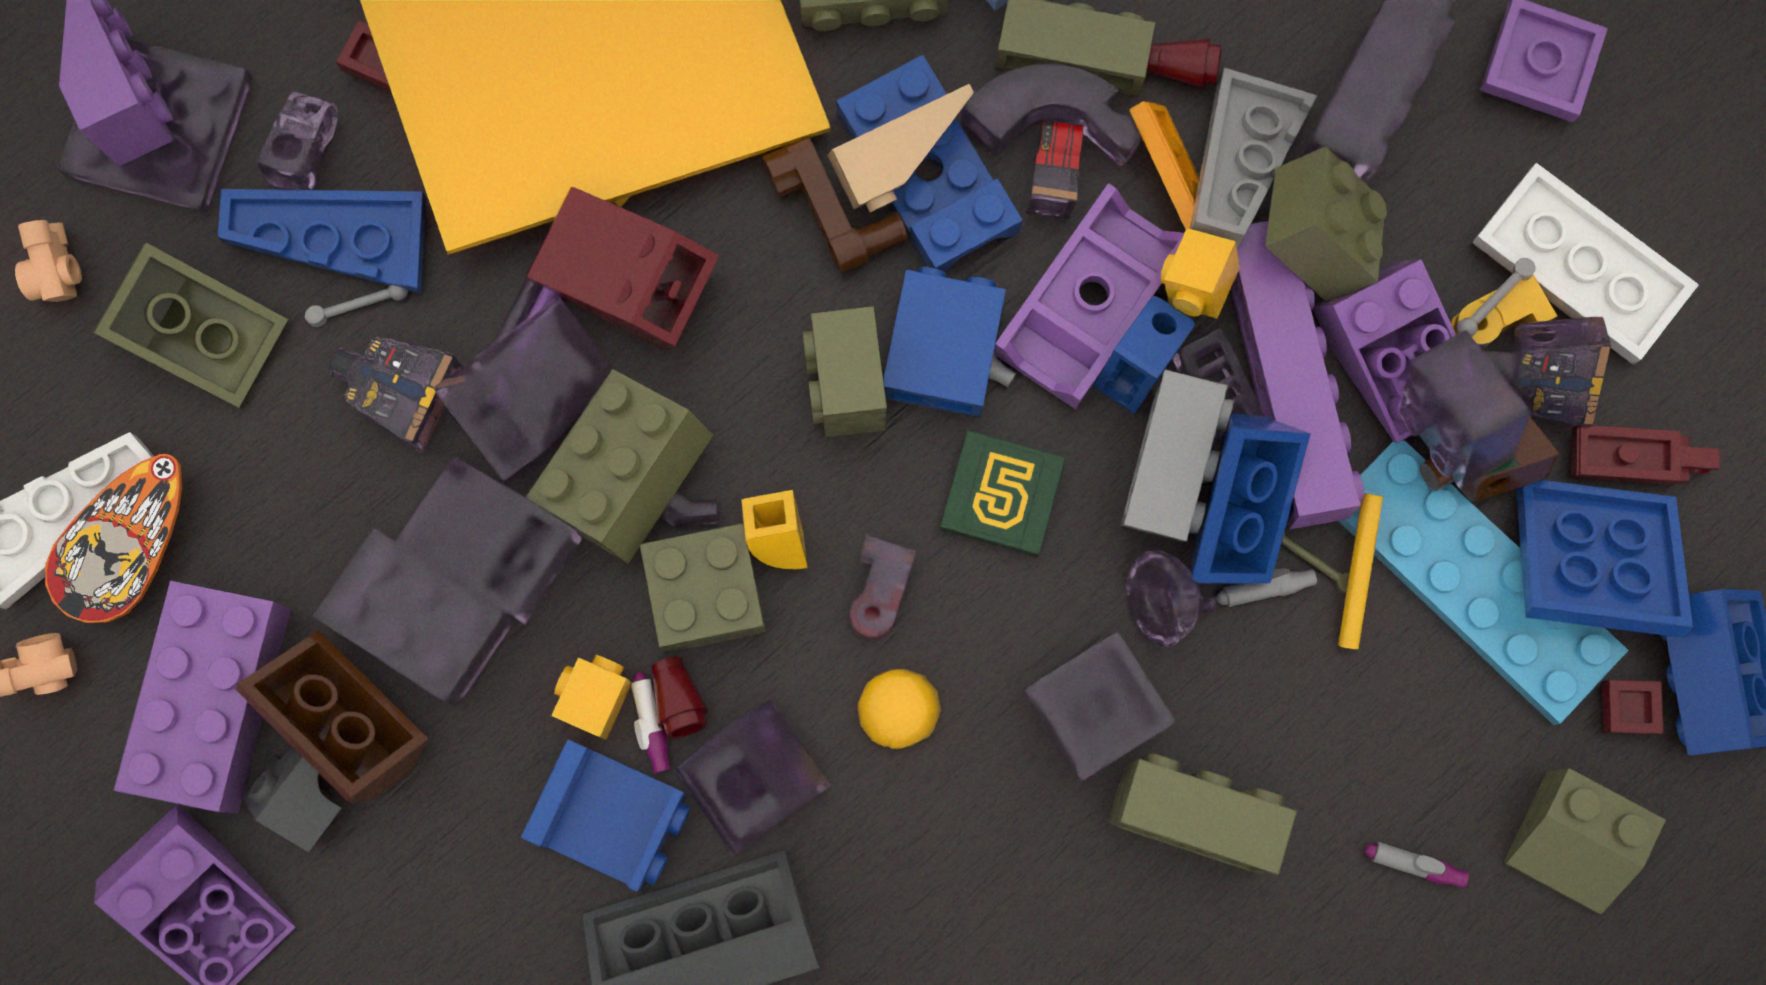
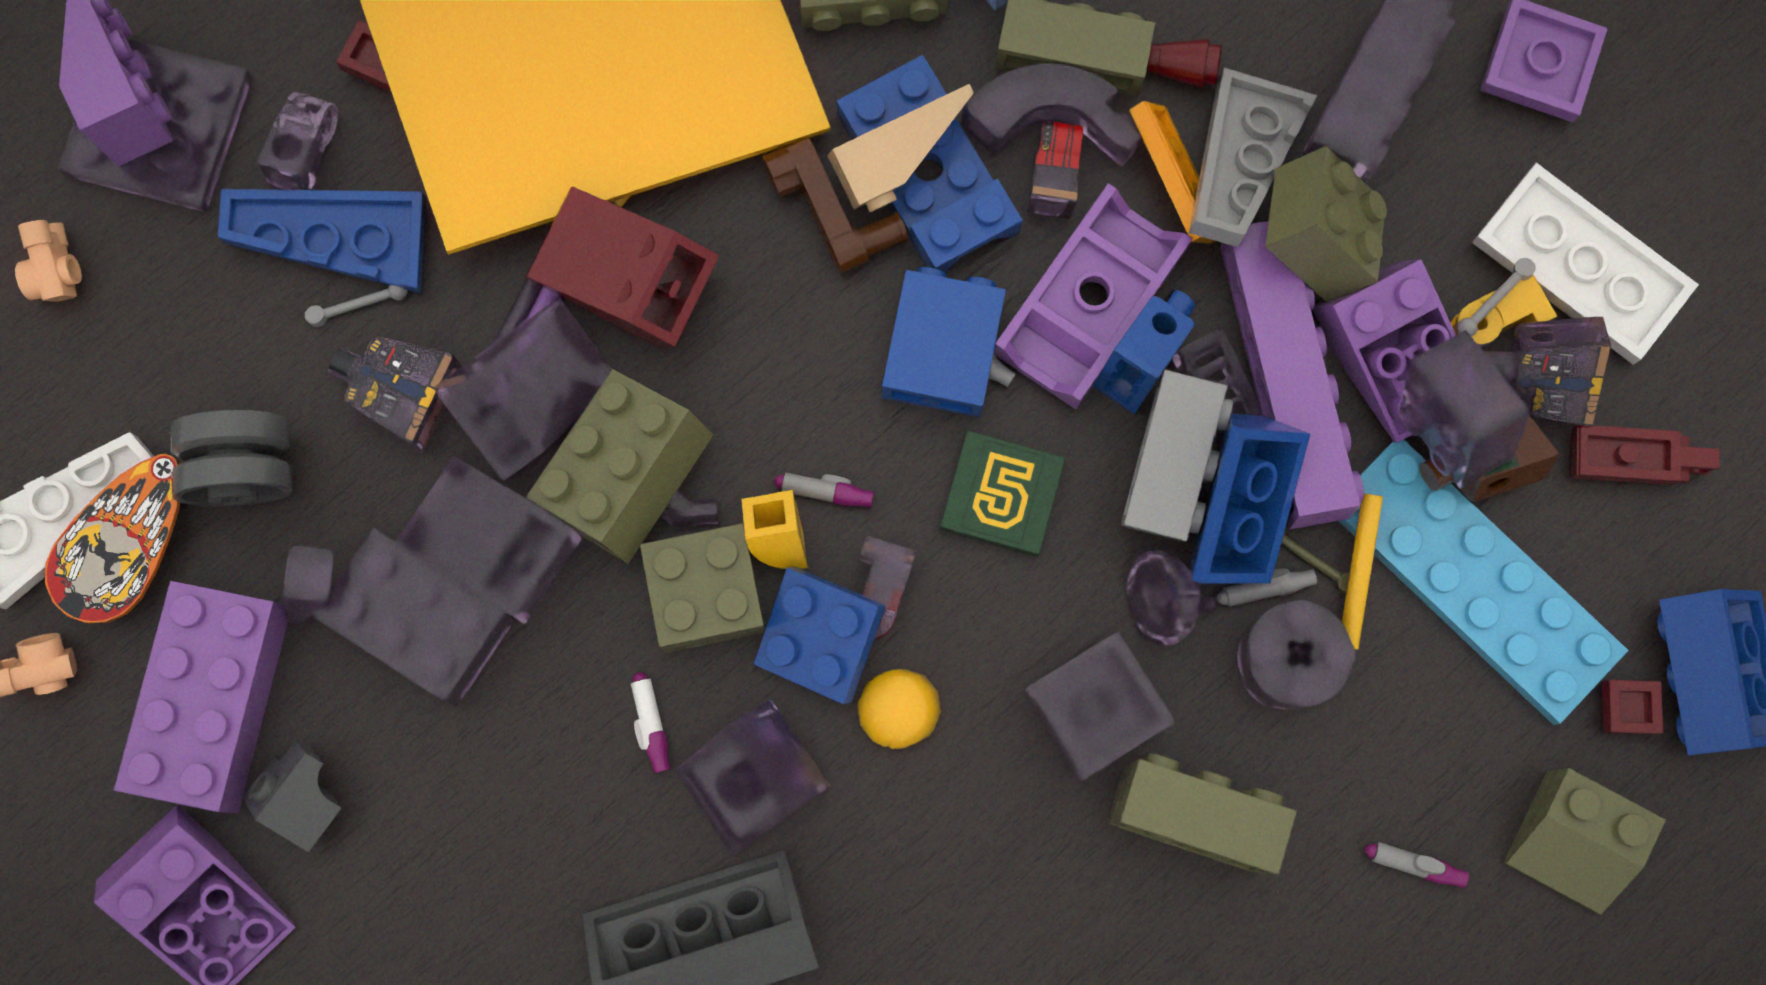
olive slope [93,243,289,408] -> none
reddish brown slope [235,630,429,803] -> none
blue panel [521,739,691,892] -> none
yellow brick [551,655,632,740] -> none
dark red cone [651,657,708,739] -> none
olive brick [802,306,887,438] -> none
yellow brick [1161,228,1240,319] -> none
blue plate [1516,480,1693,638] -> none
none -> dark grey wheel [169,410,293,507]
none -> clear purple slope [283,545,333,625]
none -> blue plate [754,567,886,704]
none -> piece [774,473,874,508]
none -> clear purple brick [1237,600,1356,711]

